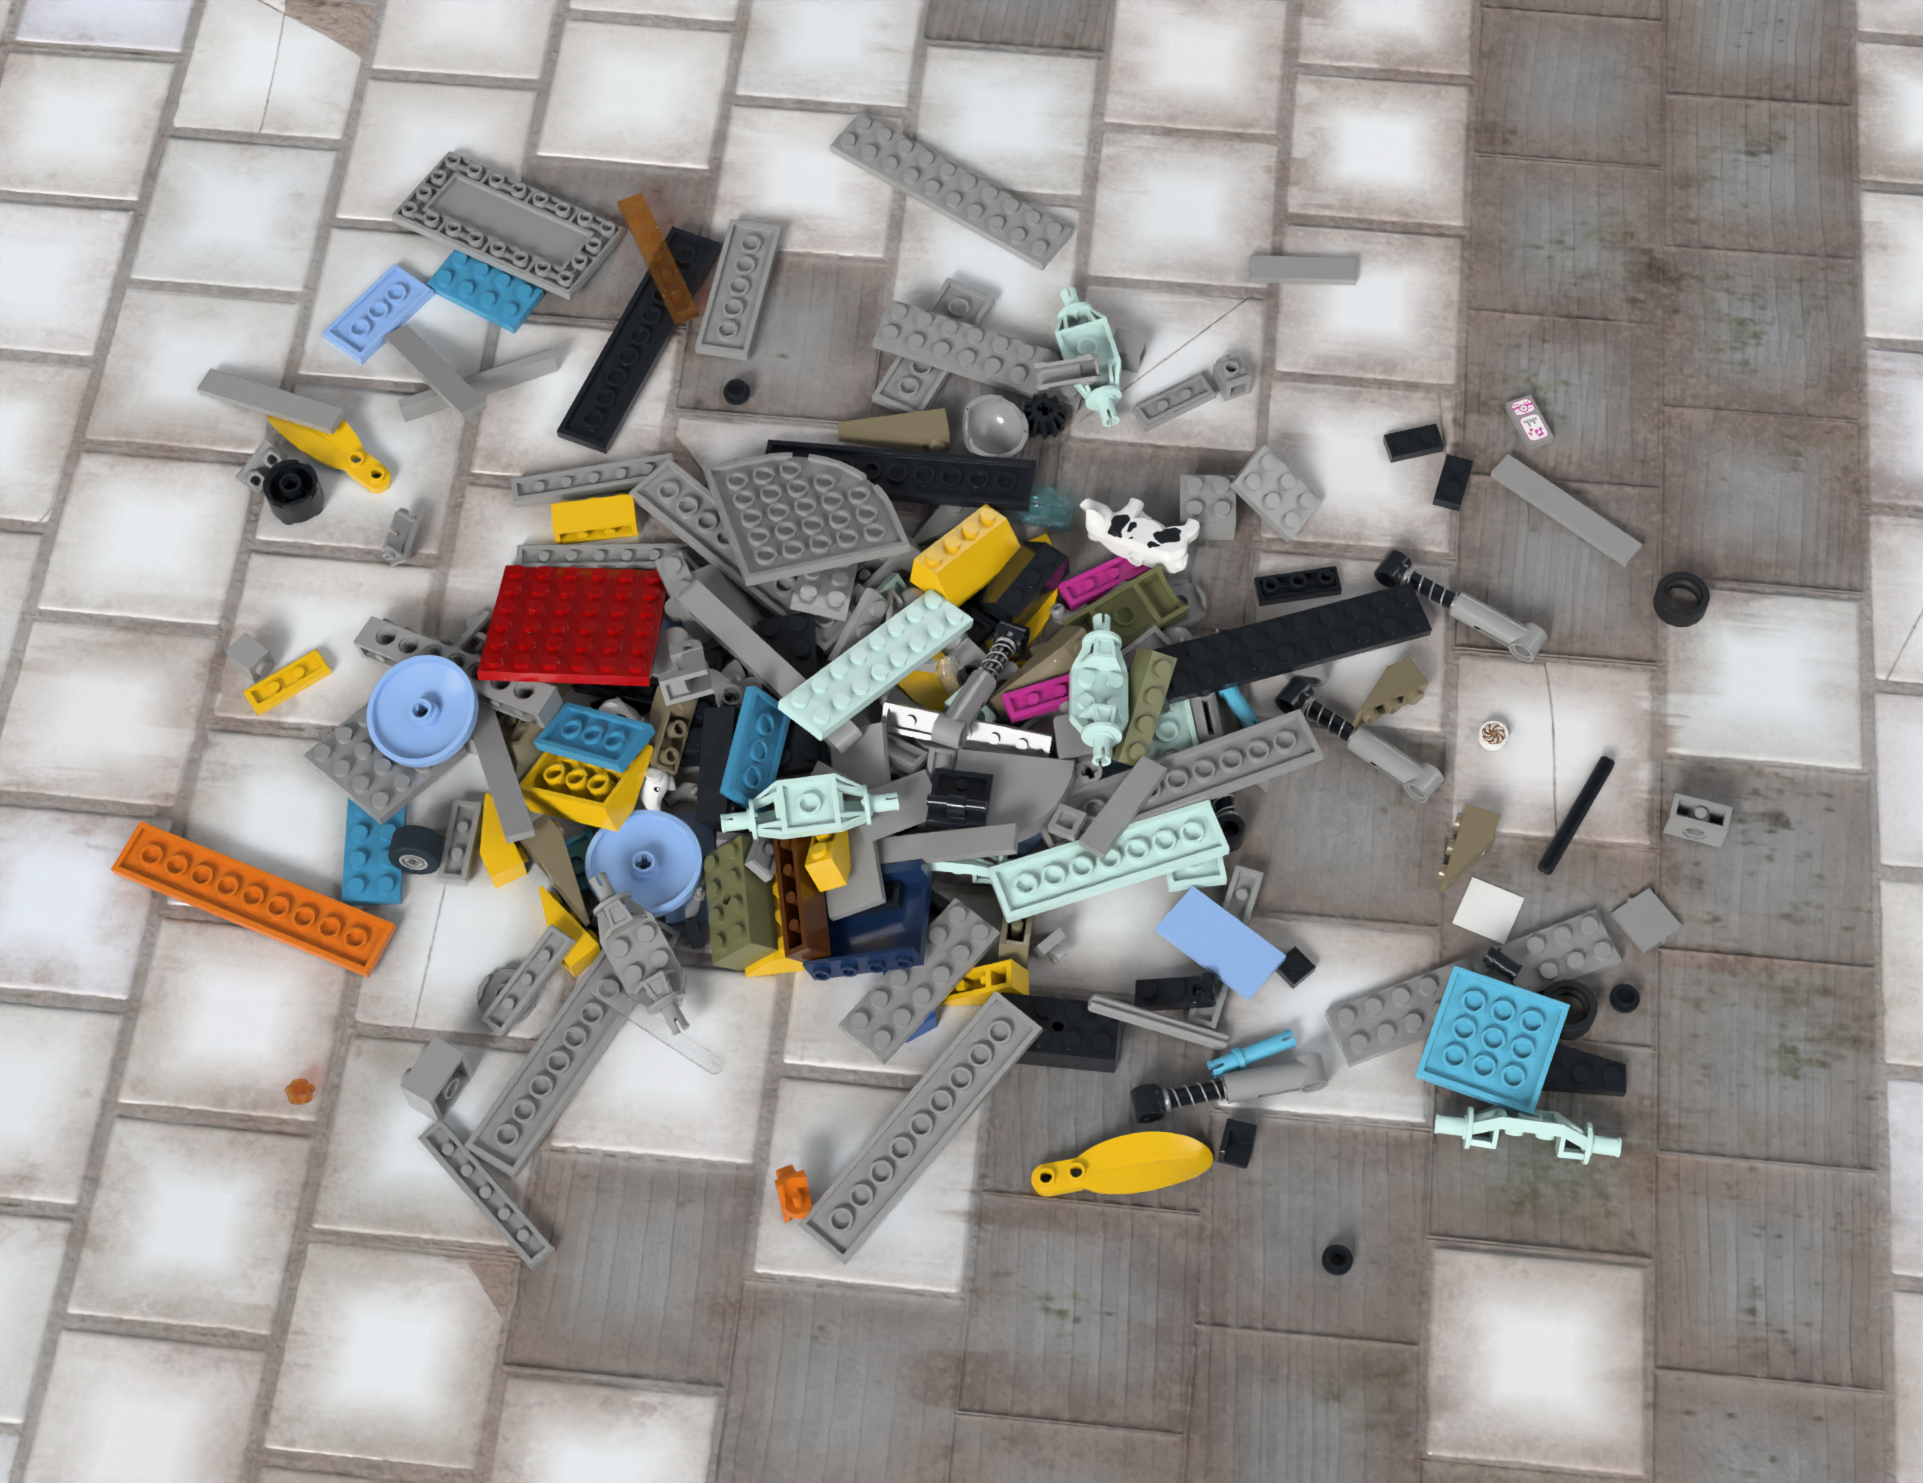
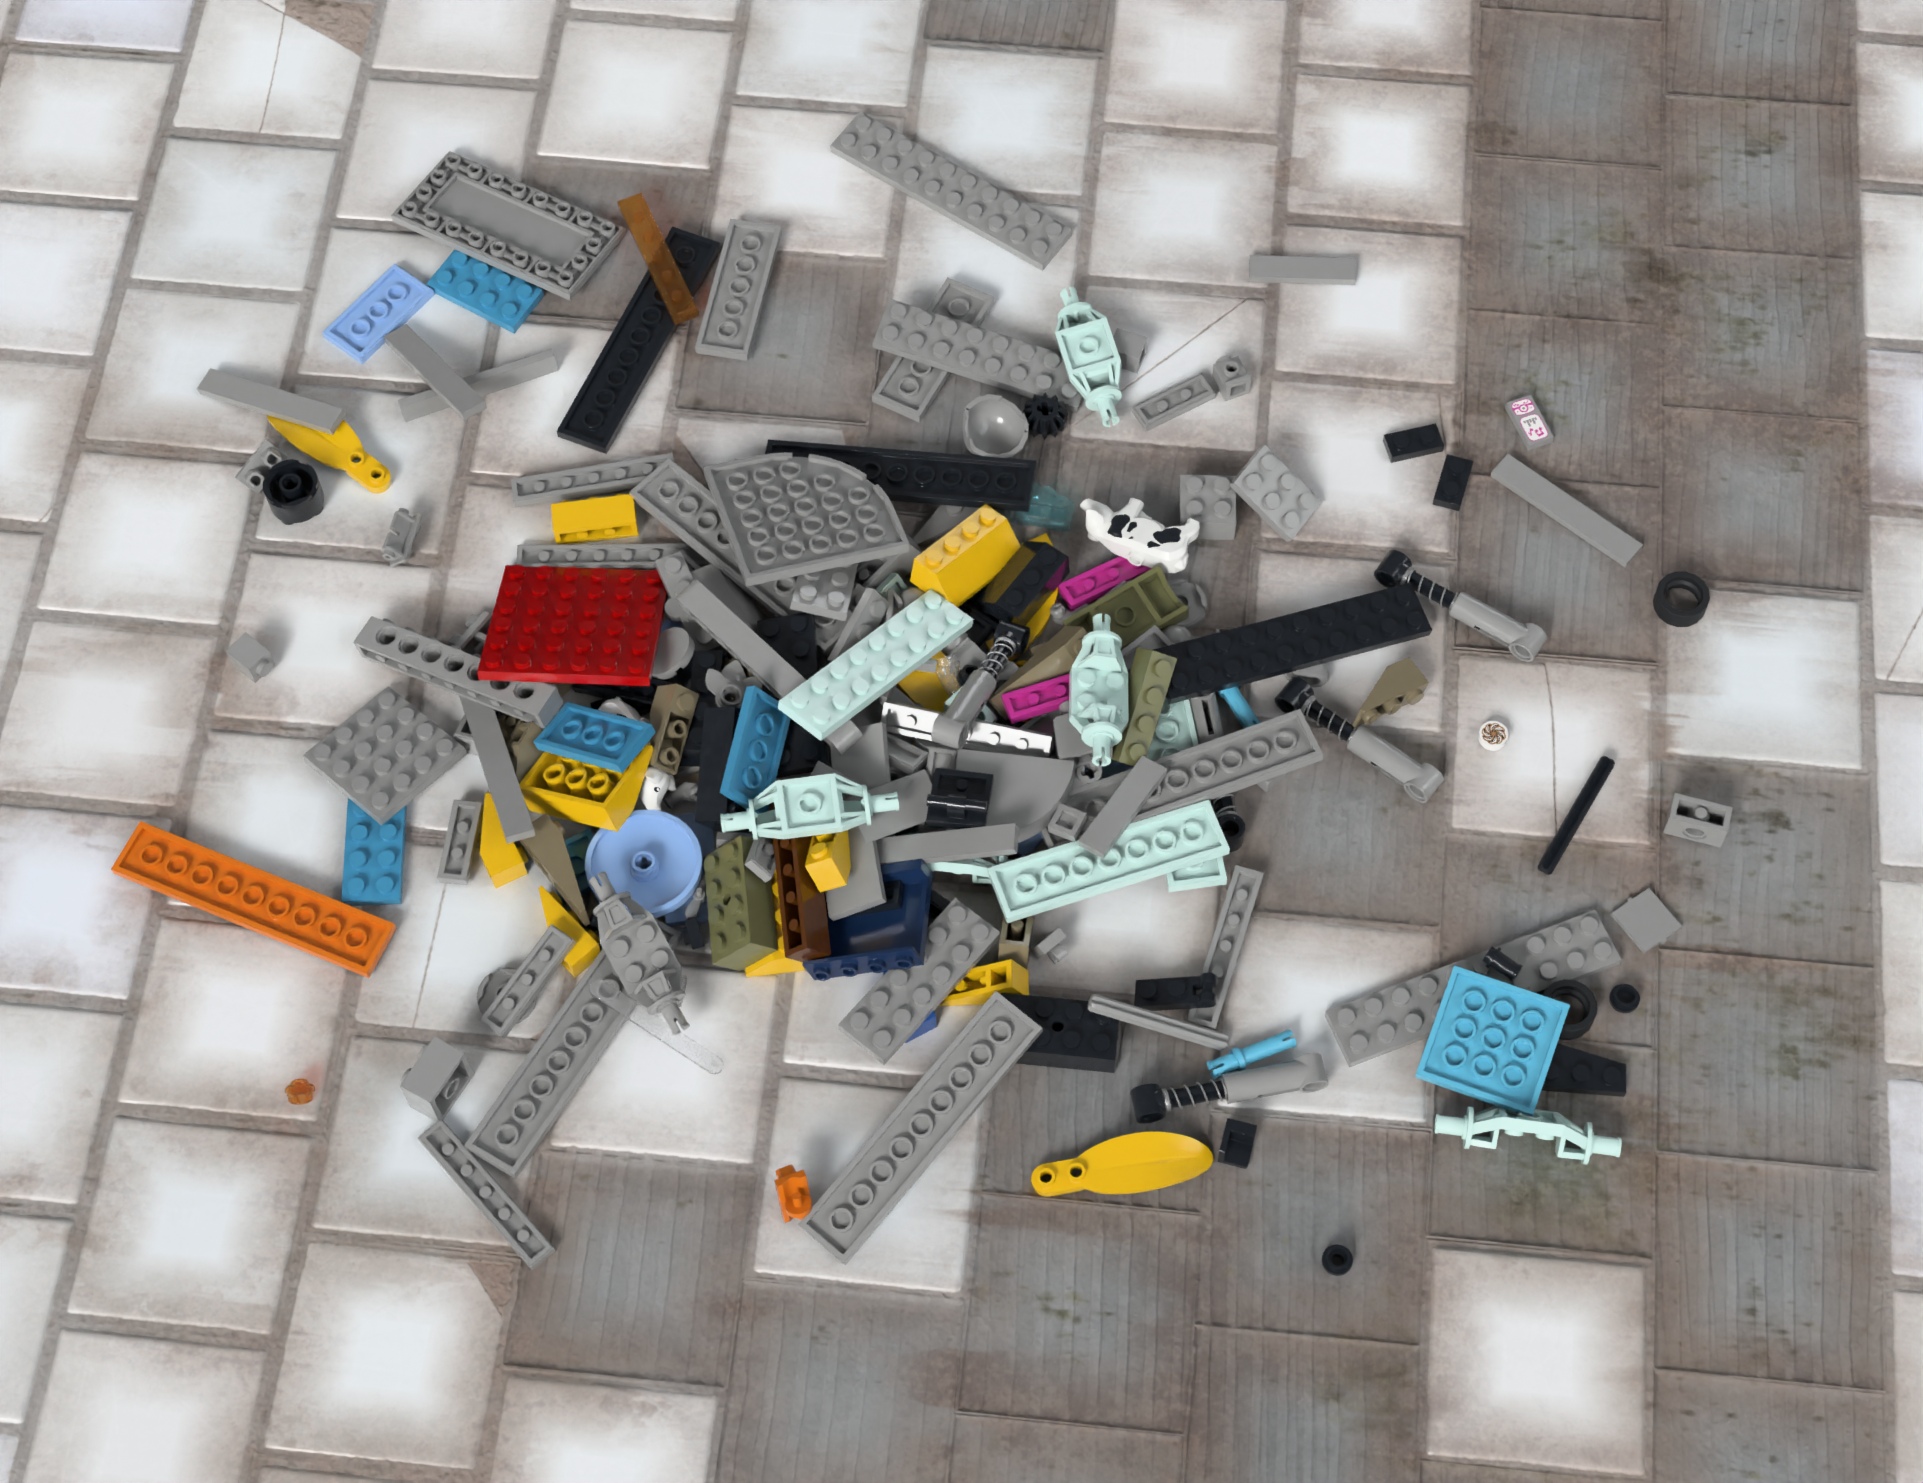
yellow tile [243,649,332,716] -> none
light blue dish [367,655,479,768] -> none
black wheel [388,825,445,875] -> none
light grey piece [658,639,714,706] -> none
black plate [723,379,750,405] -> none
dark tan slope [837,408,950,453] -> none
light grey piece [1034,354,1102,395] -> none
light blue tile [1155,886,1286,1002] -> none
black tile [1254,566,1342,606] -> none
black plate [1276,946,1316,989] -> none
dark tan slope [1437,804,1501,892] -> none
white sticker [1452,877,1524,944] -> none

